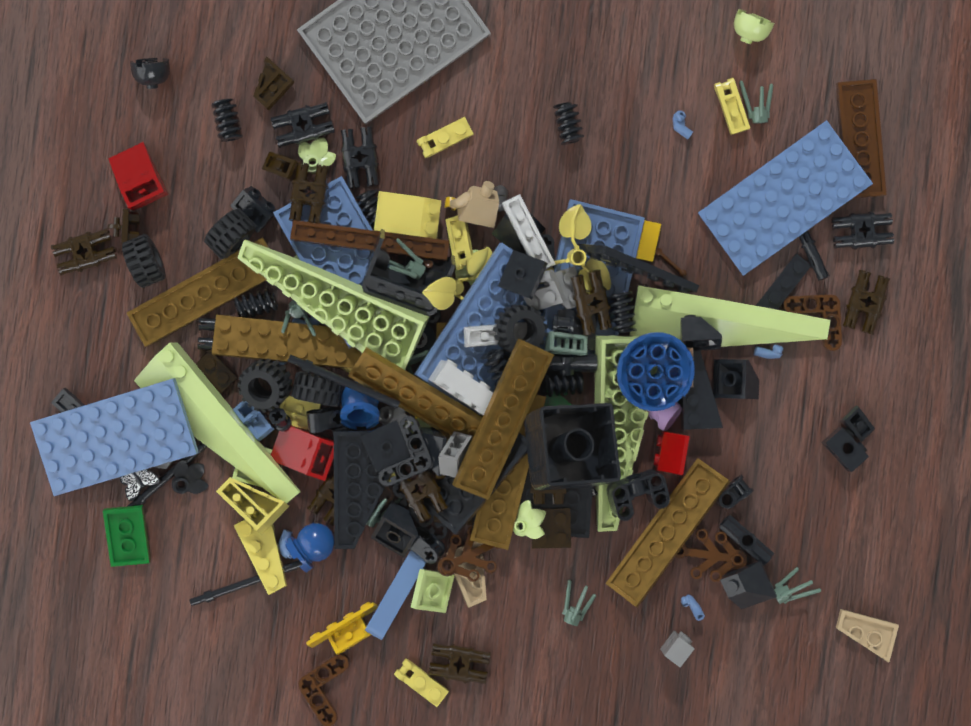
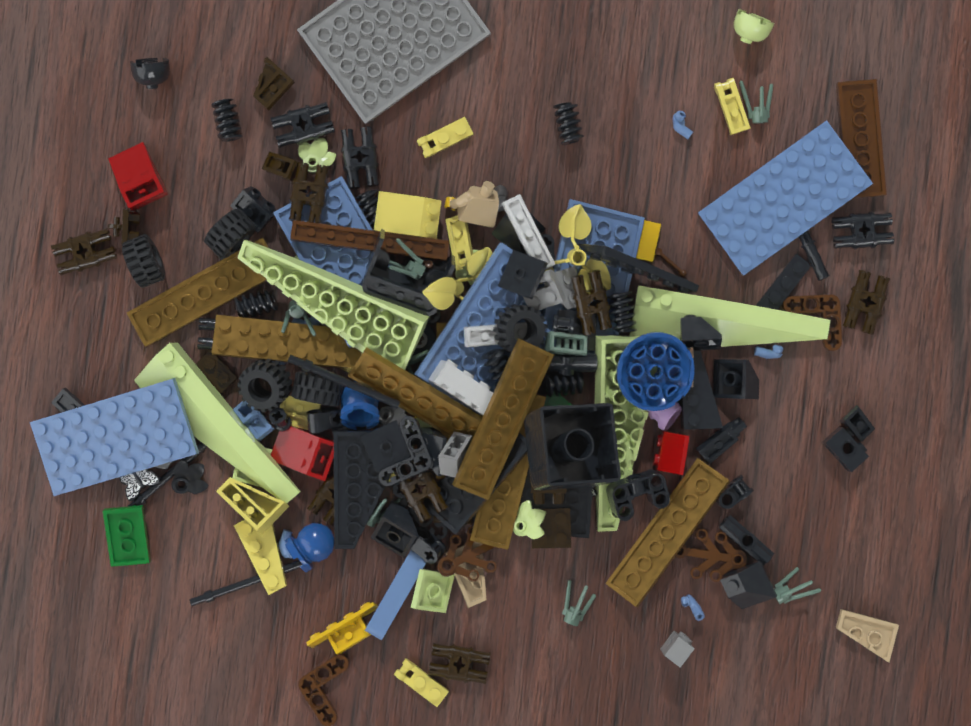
none -> black hinge [696,417,747,464]

